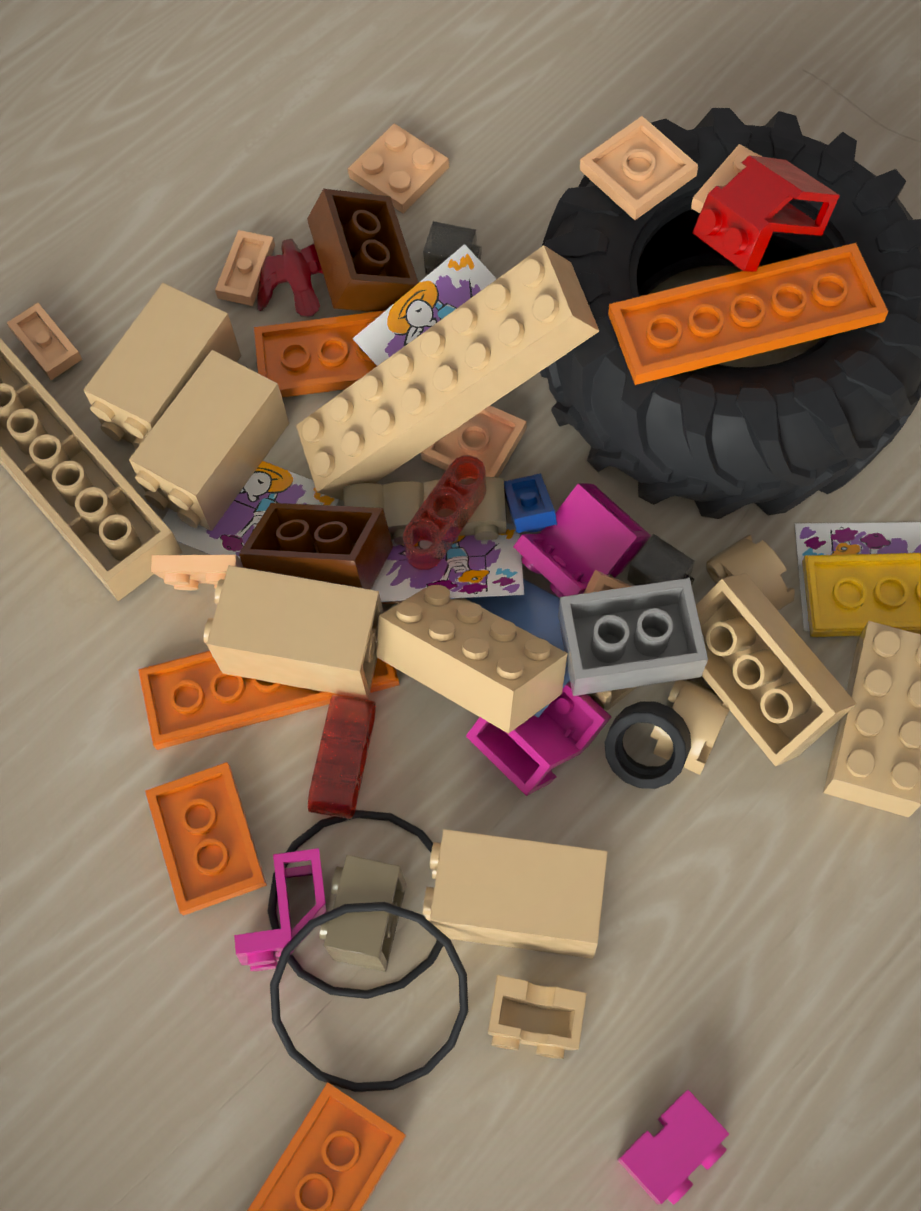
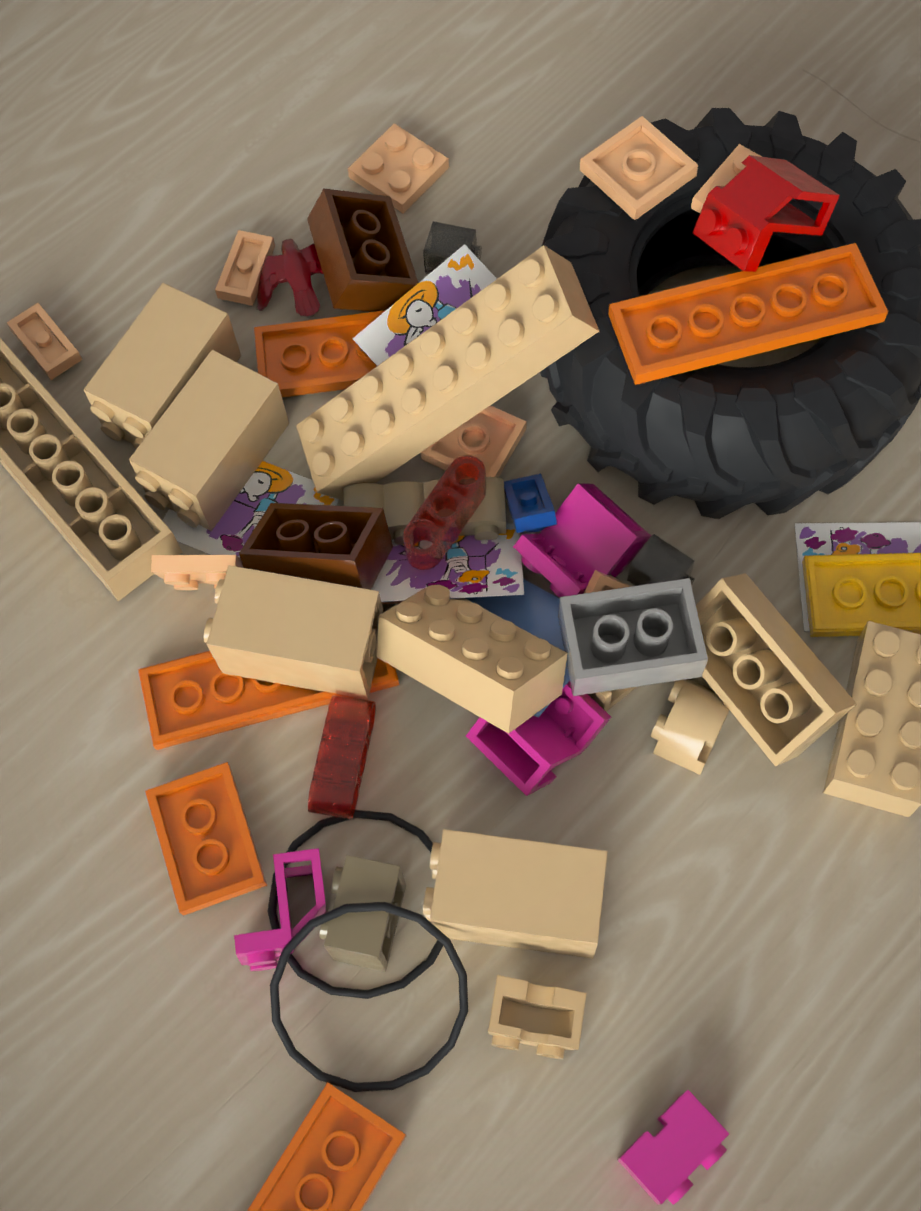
black tyre [604,701,691,789] -> none
tan cylinder [706,535,795,610] -> none

